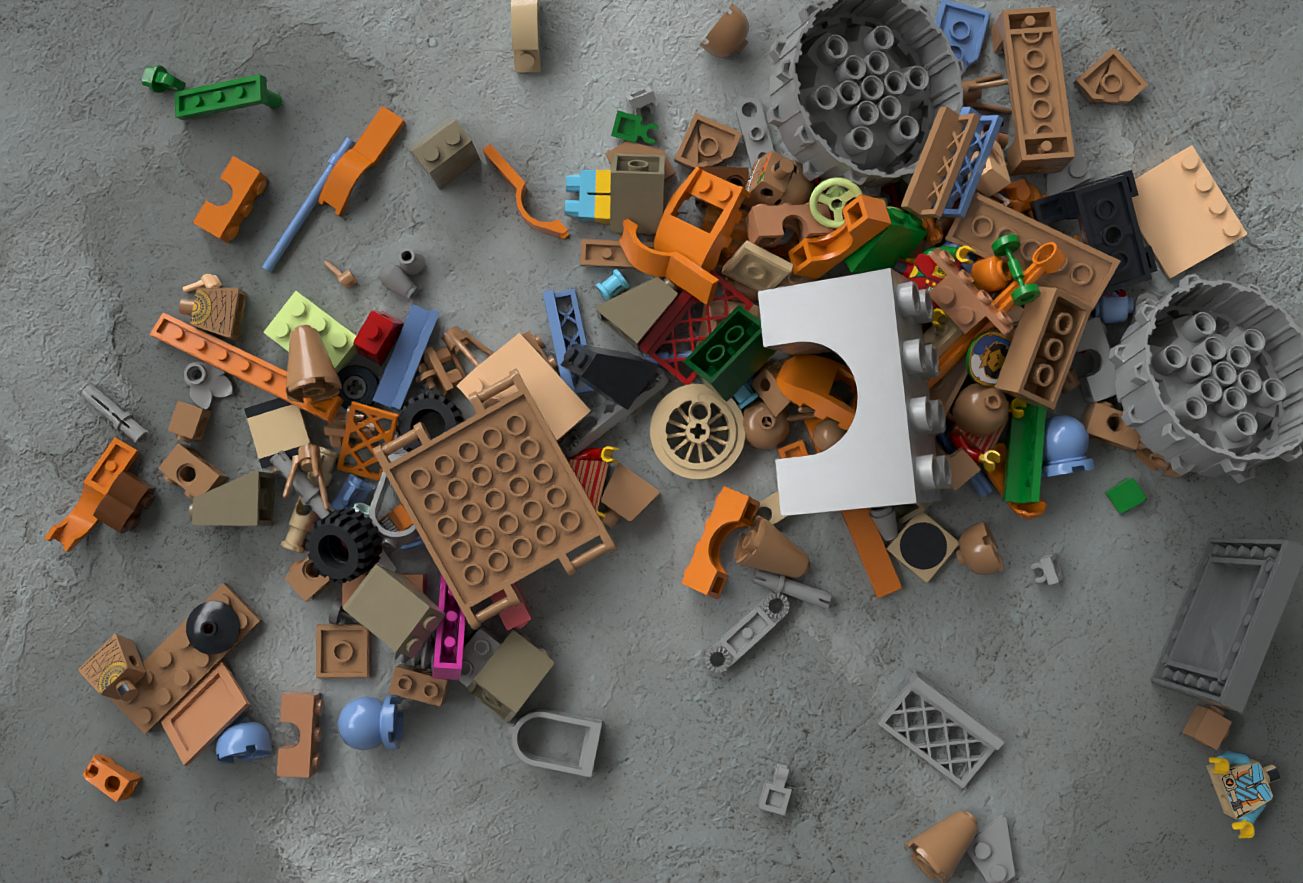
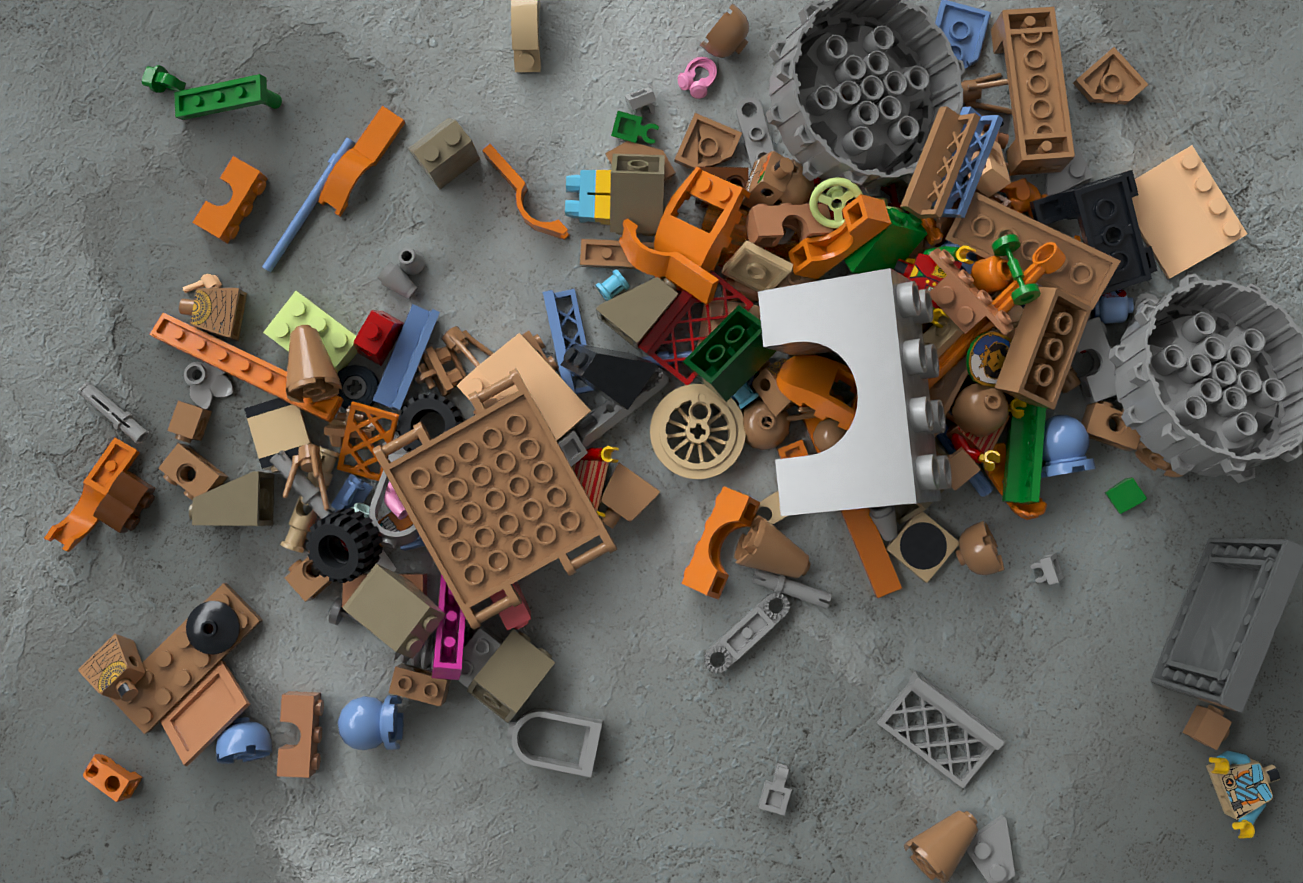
medium nougat tile [316,624,371,678] -> none
medium nougat hand [323,260,358,288] -> none
none -> bright pink arm [384,481,408,519]
none -> light grey tile [557,431,588,467]
none -> bright pink piece [678,57,717,99]

